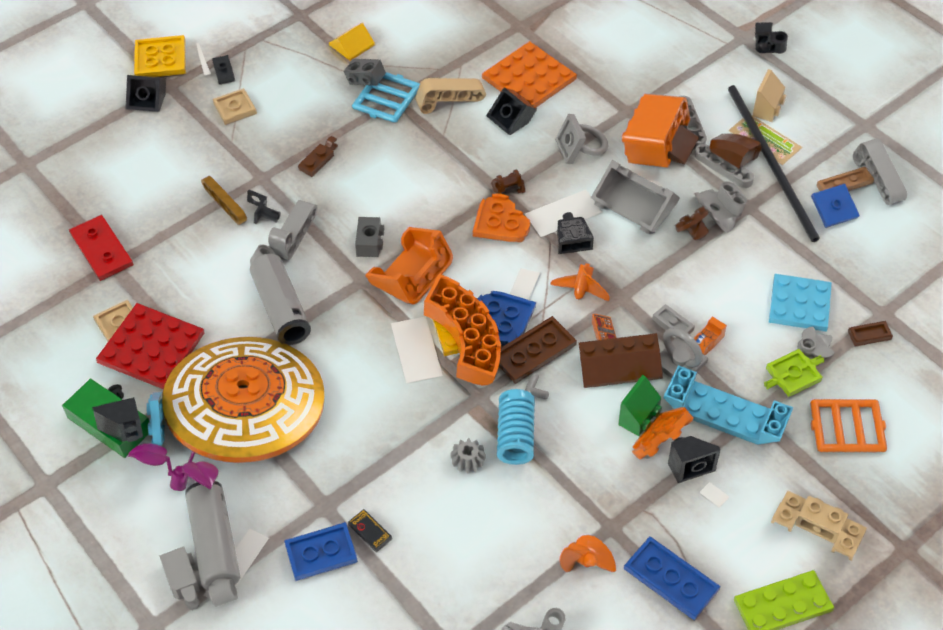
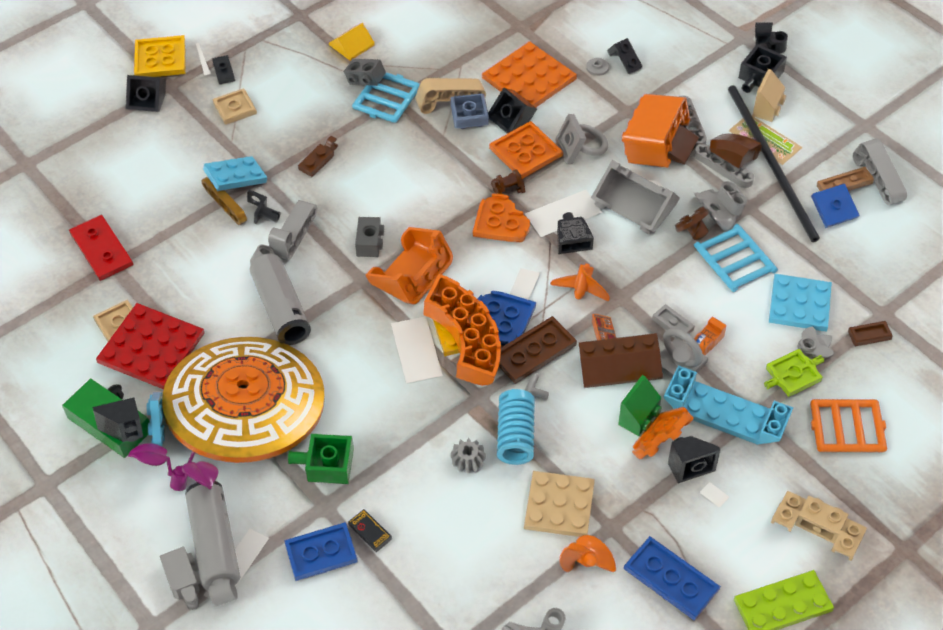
none -> medium azure plate [203,156,267,191]
none -> green brick [288,434,354,484]
none -> sand blue brick [450,93,489,129]
none -> orange plate [489,121,563,179]
none -> tan plate [524,471,595,537]
none -> light grey piece [586,58,609,76]
none -> black bracket [607,38,643,74]
none -> medium azure bar [694,224,778,292]
none -> black brick [738,44,787,93]

